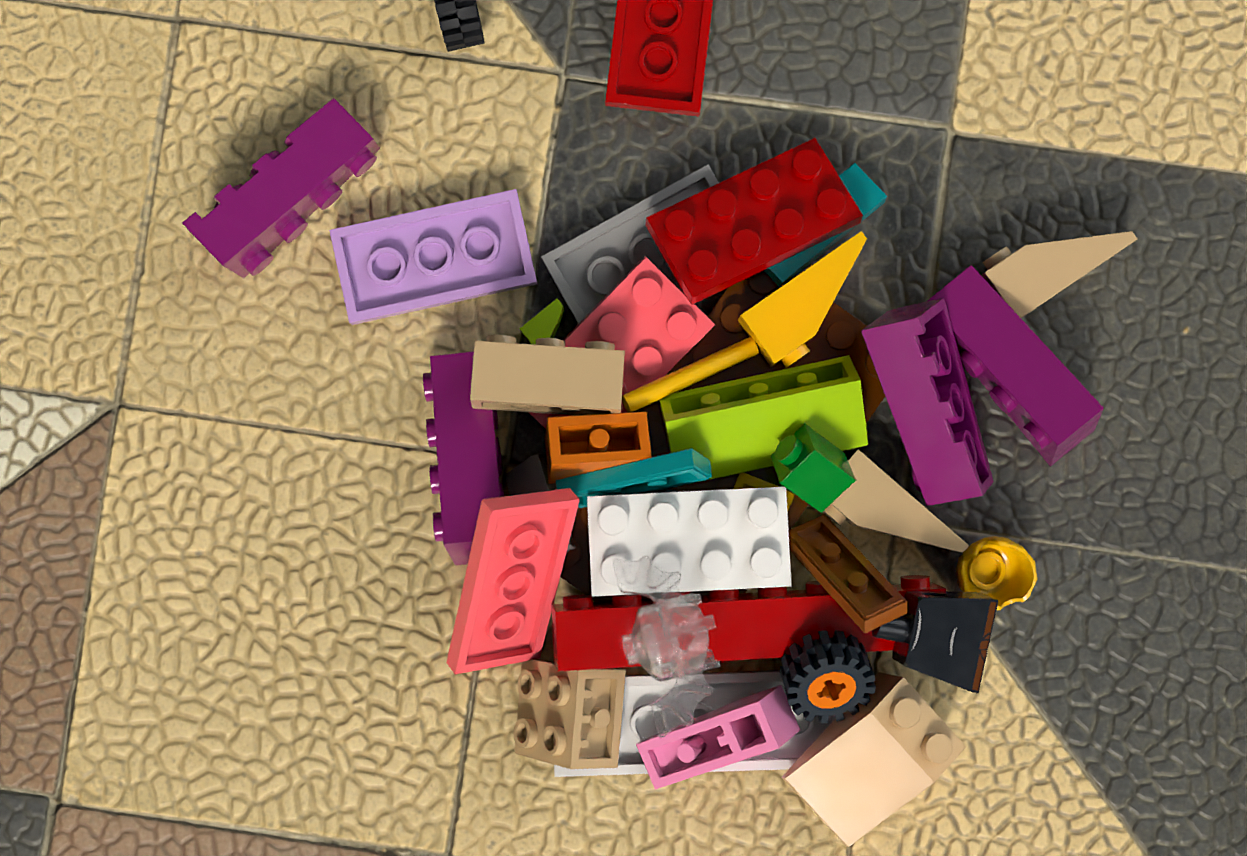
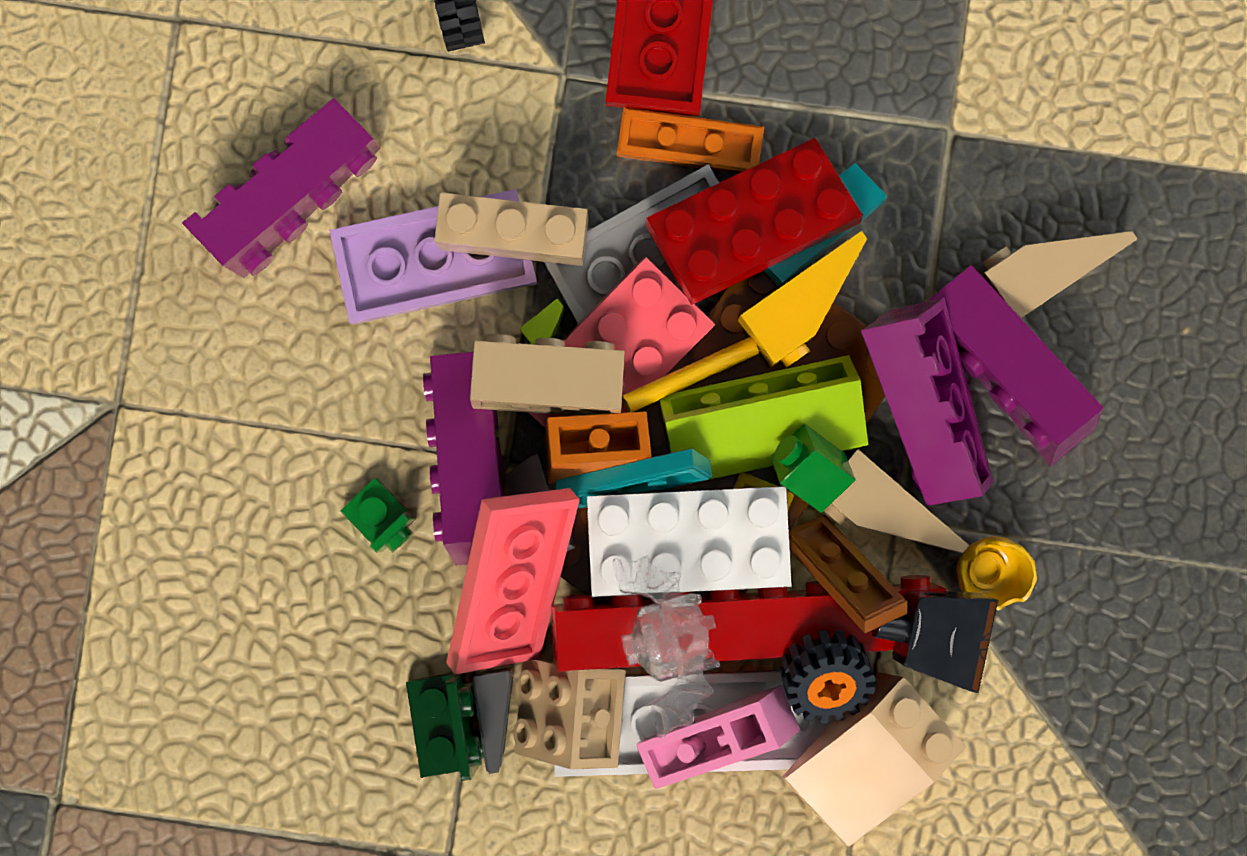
none -> green bracket [340,478,416,553]
none -> dark green bracket [406,673,484,781]
none -> tan brick [434,193,589,266]
none -> dark grey slope [472,667,514,774]
none -> orange tile [617,107,764,174]

